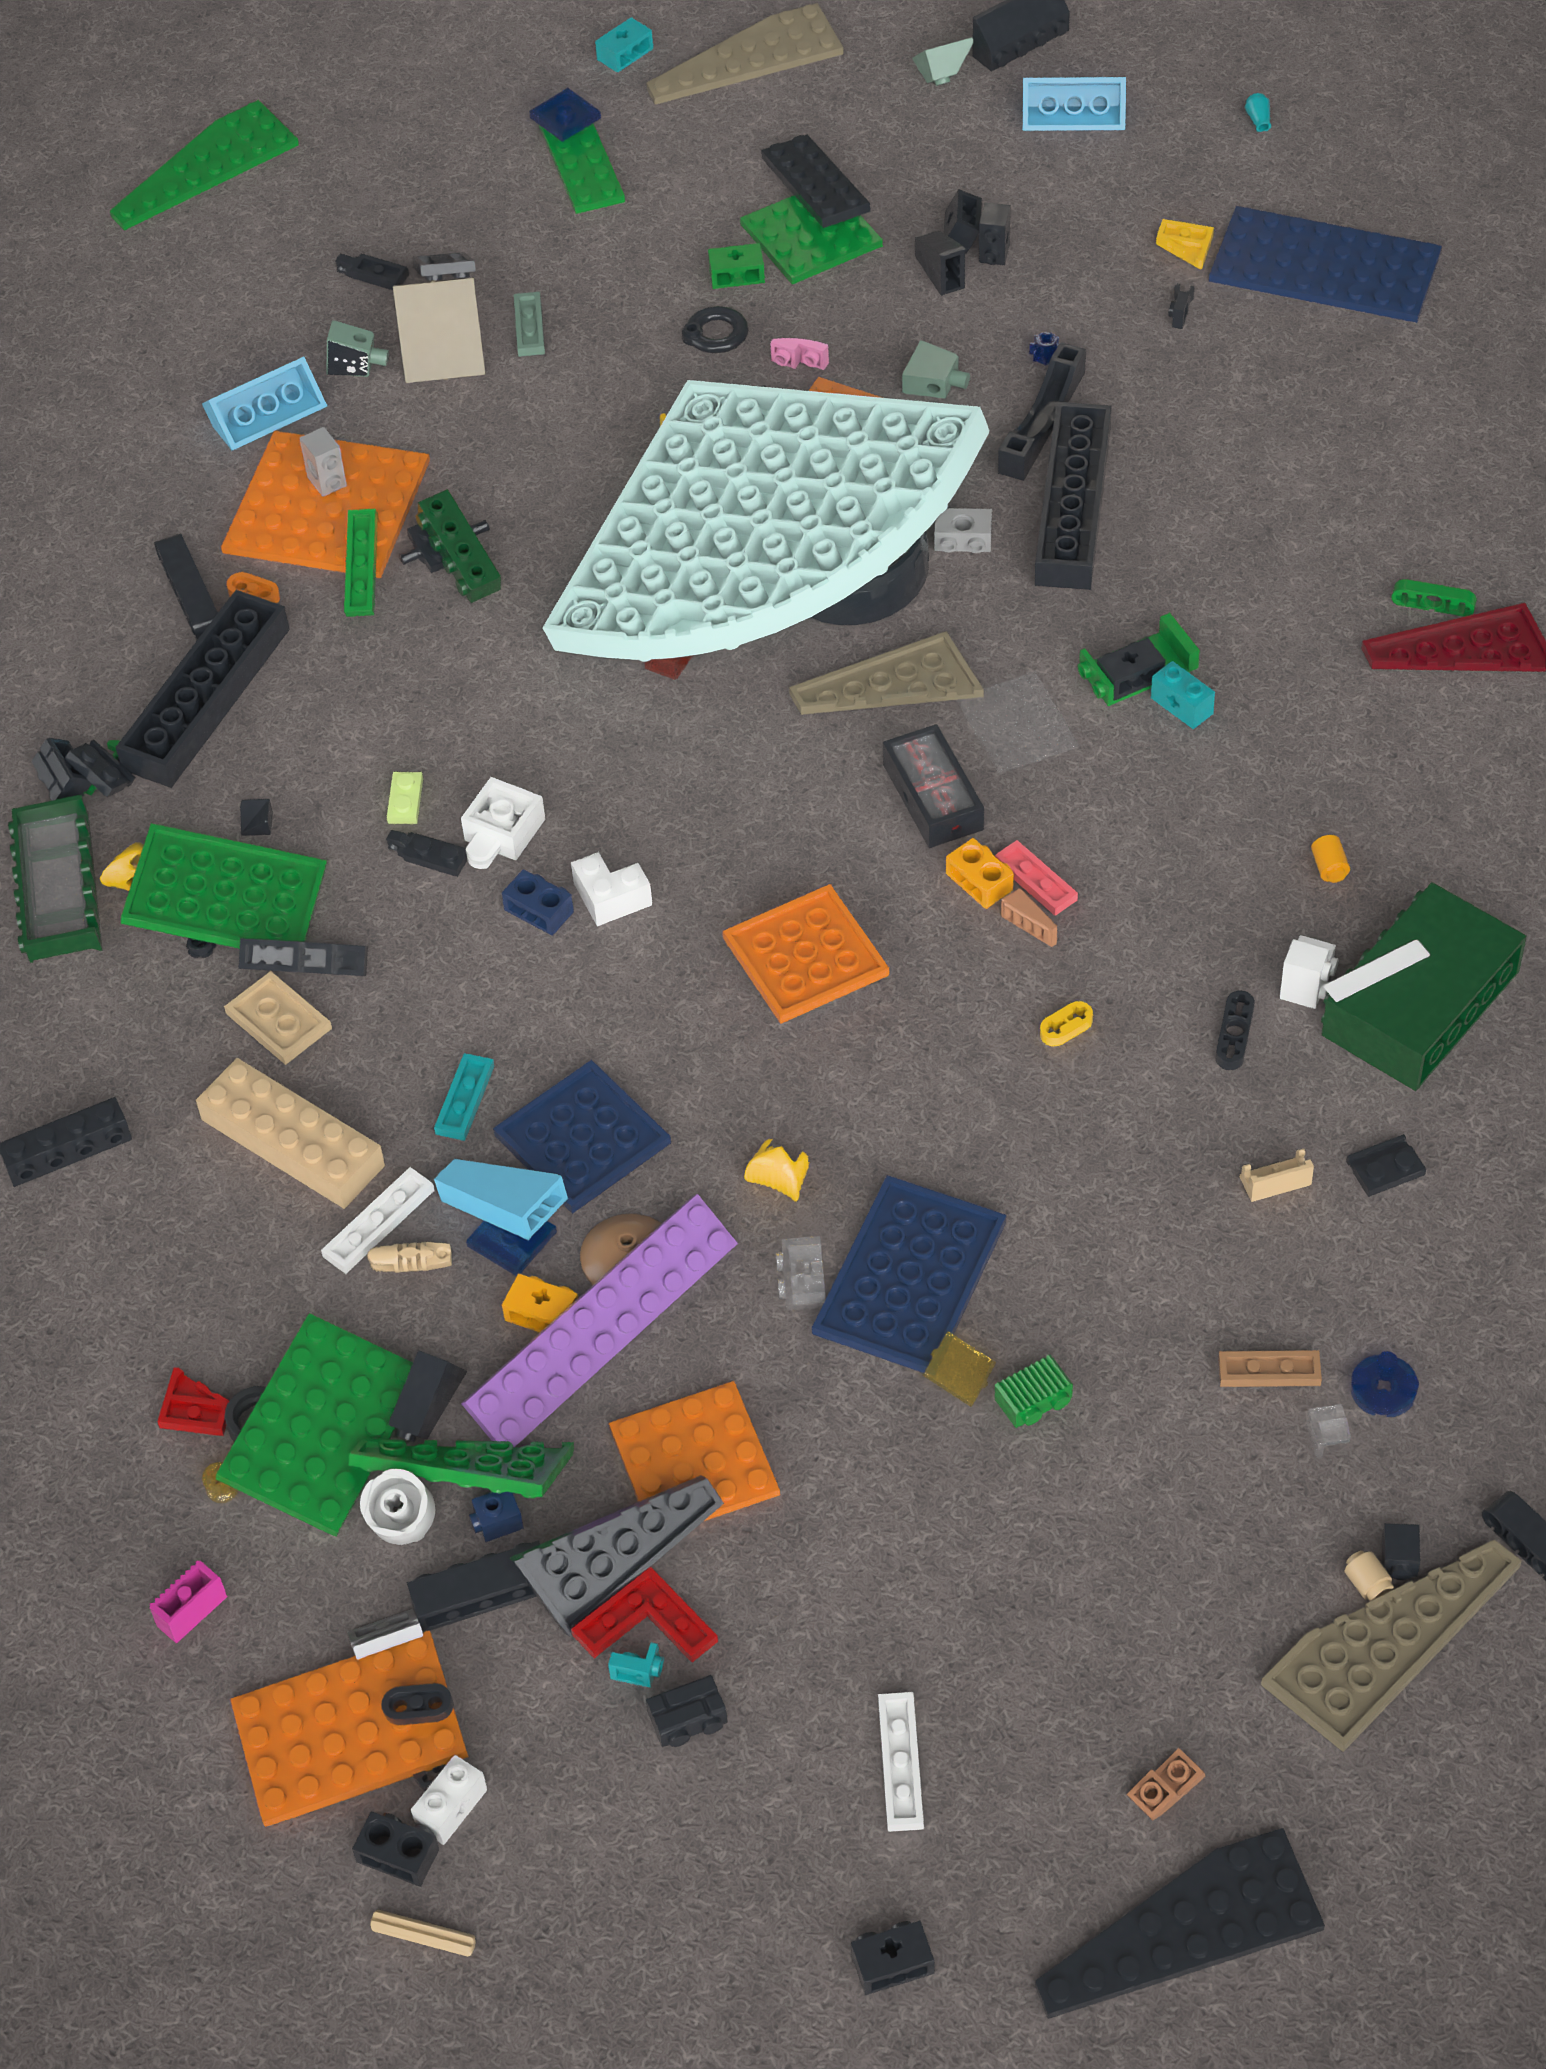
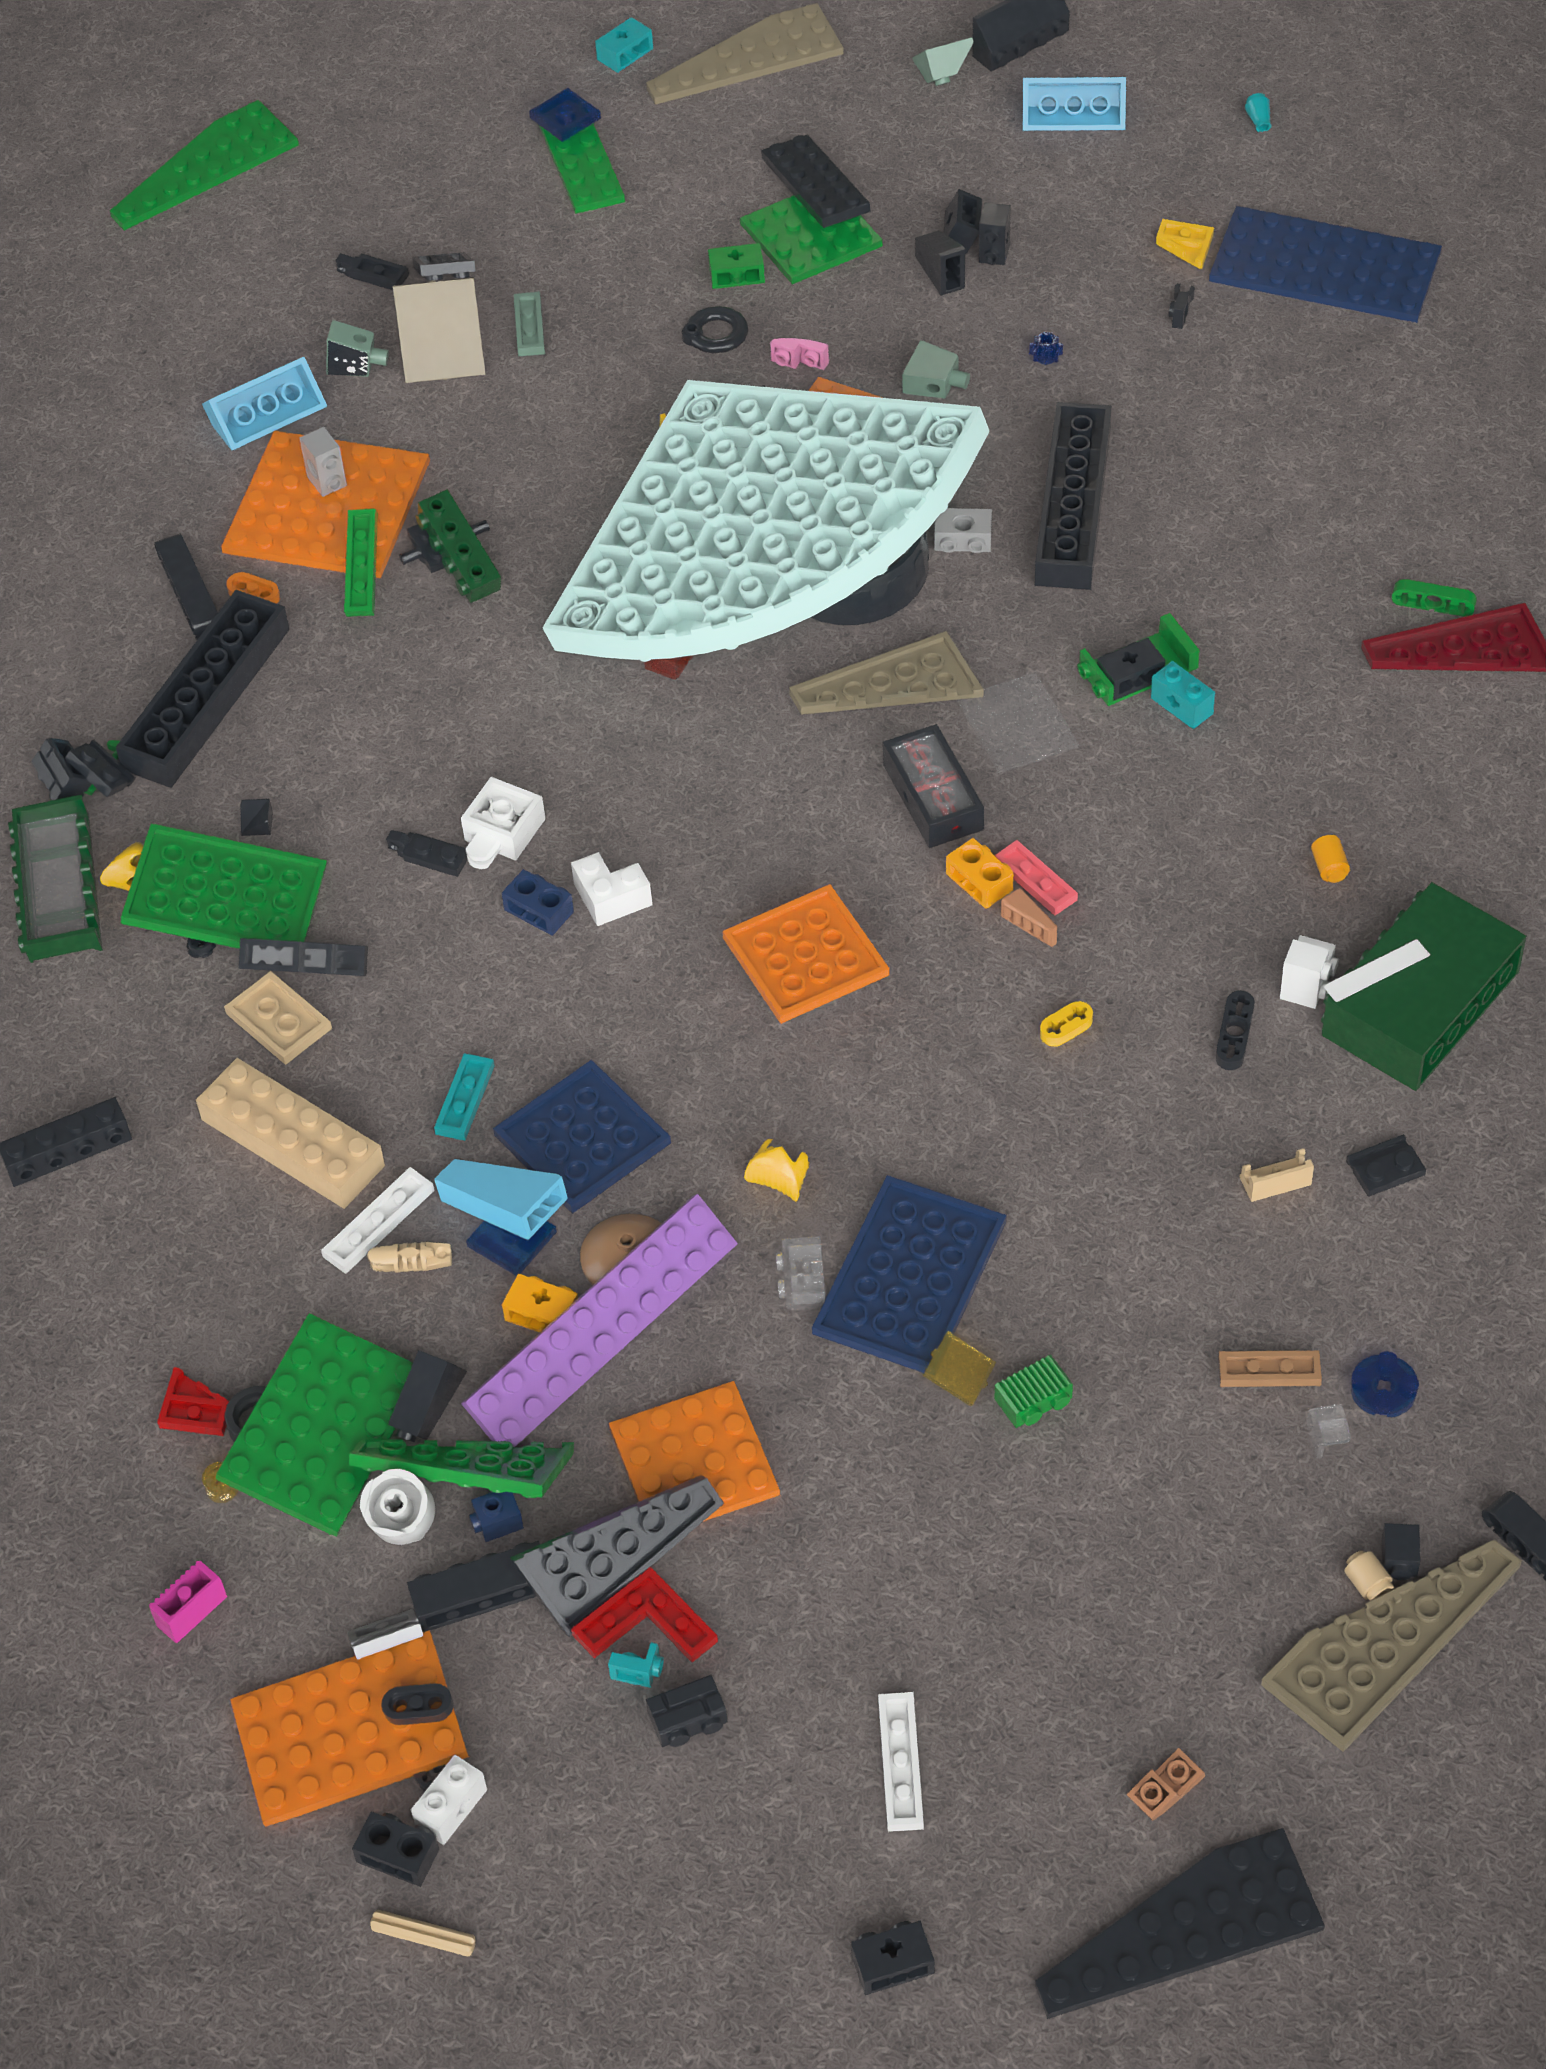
yellowish green plate [387,772,423,824] -> none
black arch [998,342,1086,481] -> none

